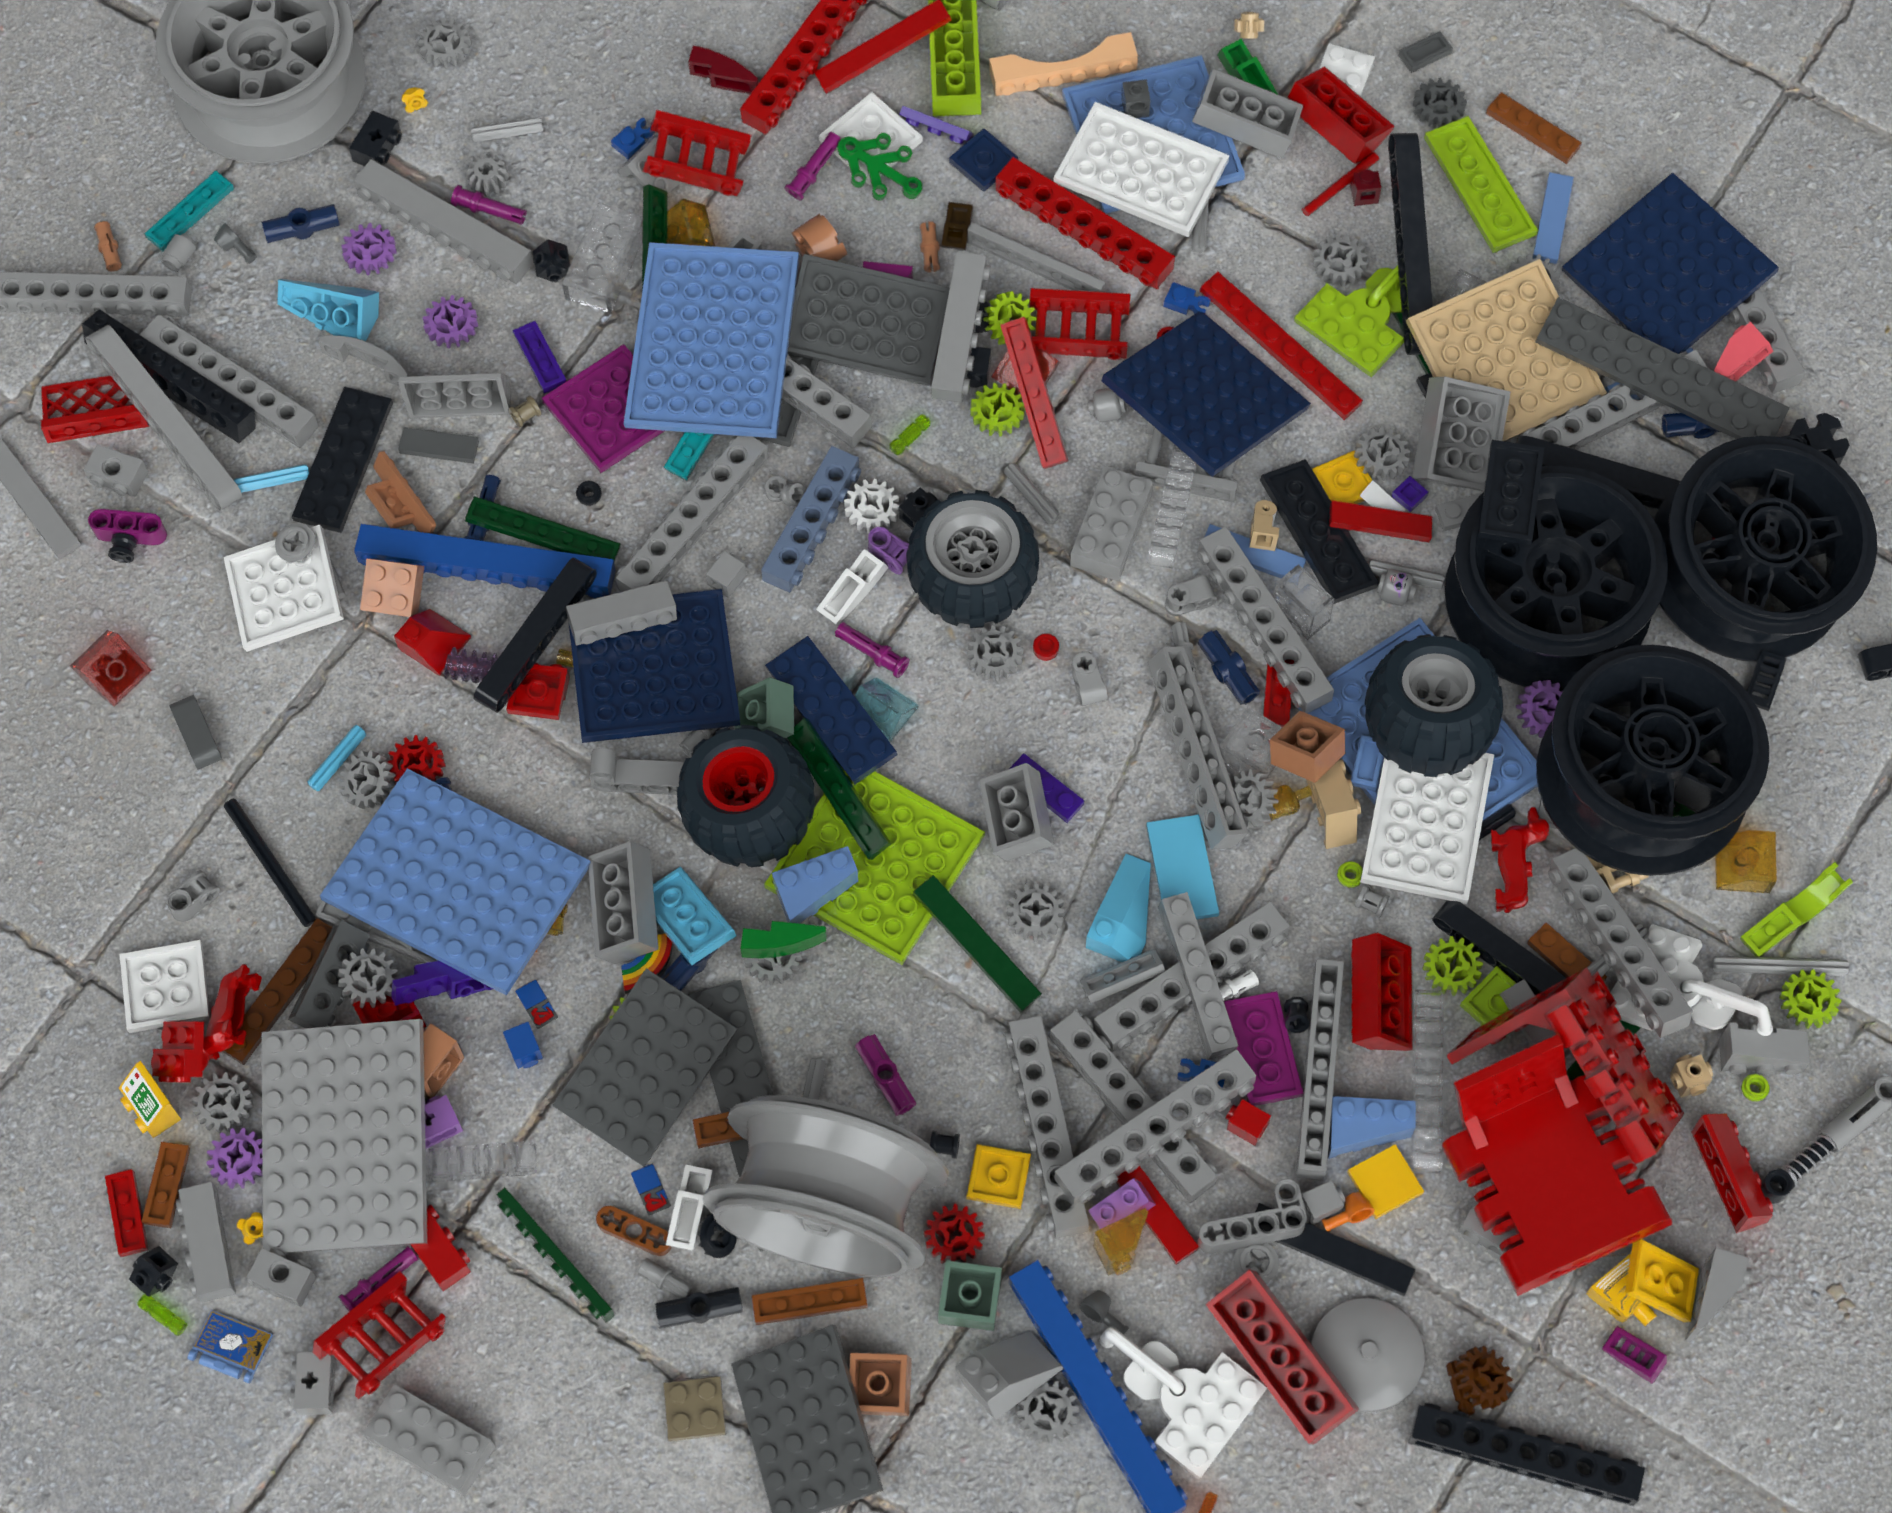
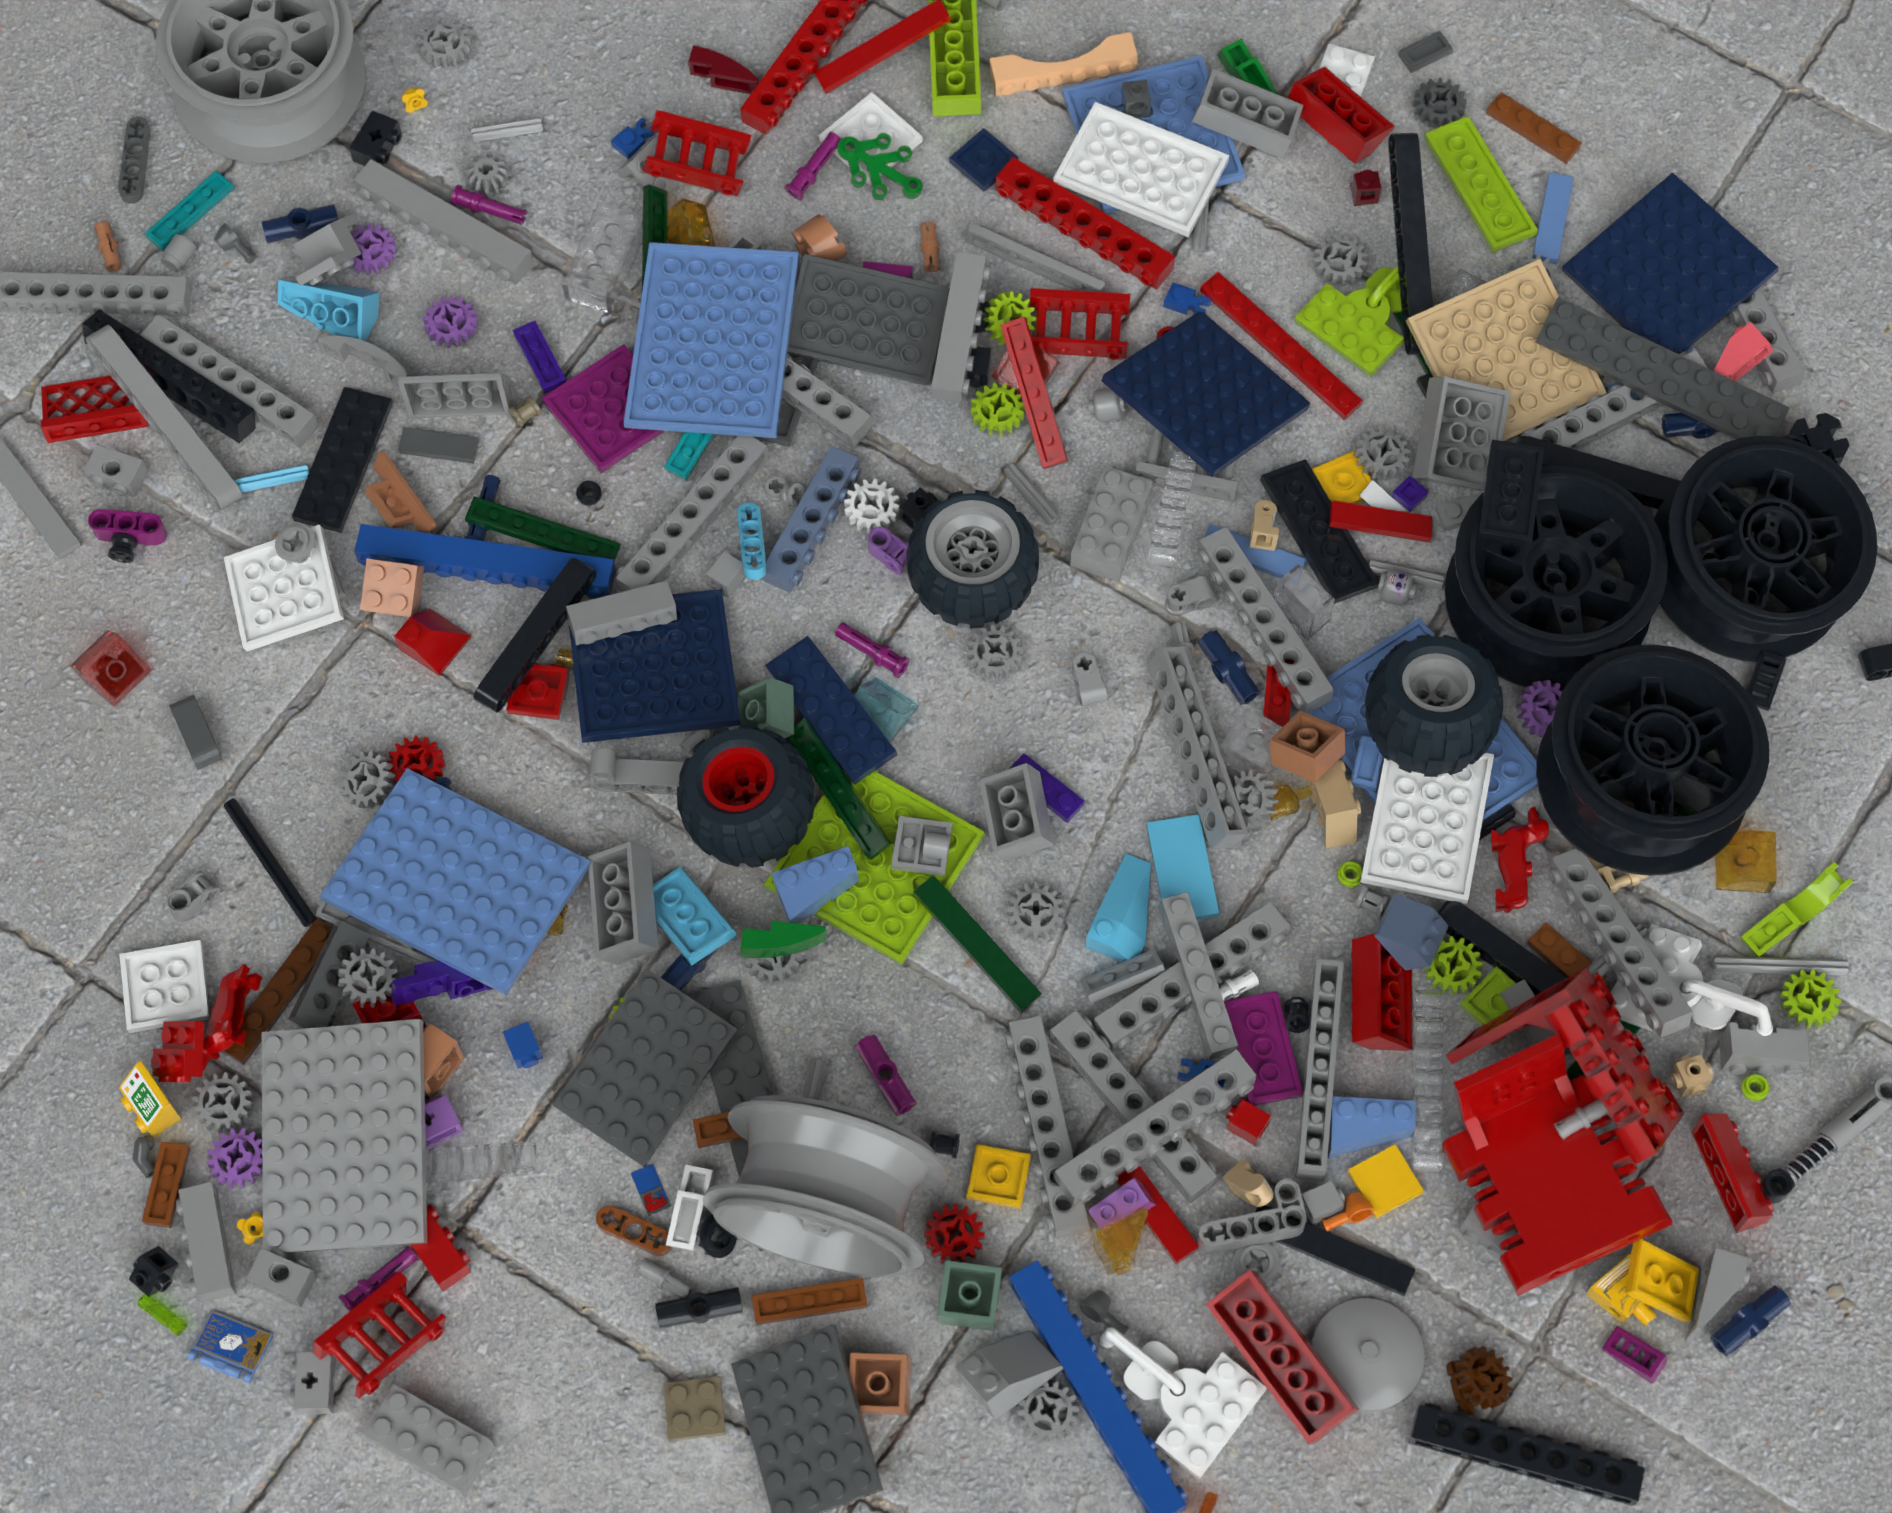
red plate [105,1169,148,1257] -> none
medium azure axle [307,725,366,791] -> none
clear purple piece [444,647,498,684] -> none
dark green plate [496,1187,615,1323] -> none
sticker [515,980,558,1029] -> none
black brick [532,239,571,282] -> none
tile [621,934,673,994] -> none
white slope [816,549,889,625] -> none
clear neon green axle [889,414,930,455] -> none
plate [899,106,974,144] -> none
dark brown slope [941,202,973,250] -> none
red tile [1033,633,1059,661] -> none
tan gear [1234,12,1264,39] -> none
red bar [1302,152,1379,216] -> none
none -> dark grey beam [118,116,151,204]
none -> dark grey arm [133,1135,155,1178]
none -> light grey bracket [293,213,362,286]
none -> medium azure beam [737,503,767,580]
none -> light grey plate [891,816,953,876]
none -> tan leg [1222,1159,1274,1207]
none -> sand blue slope [1374,894,1449,971]
none -> light grey pin [1553,1098,1608,1140]
none -> dark blue piece [1710,1285,1791,1356]

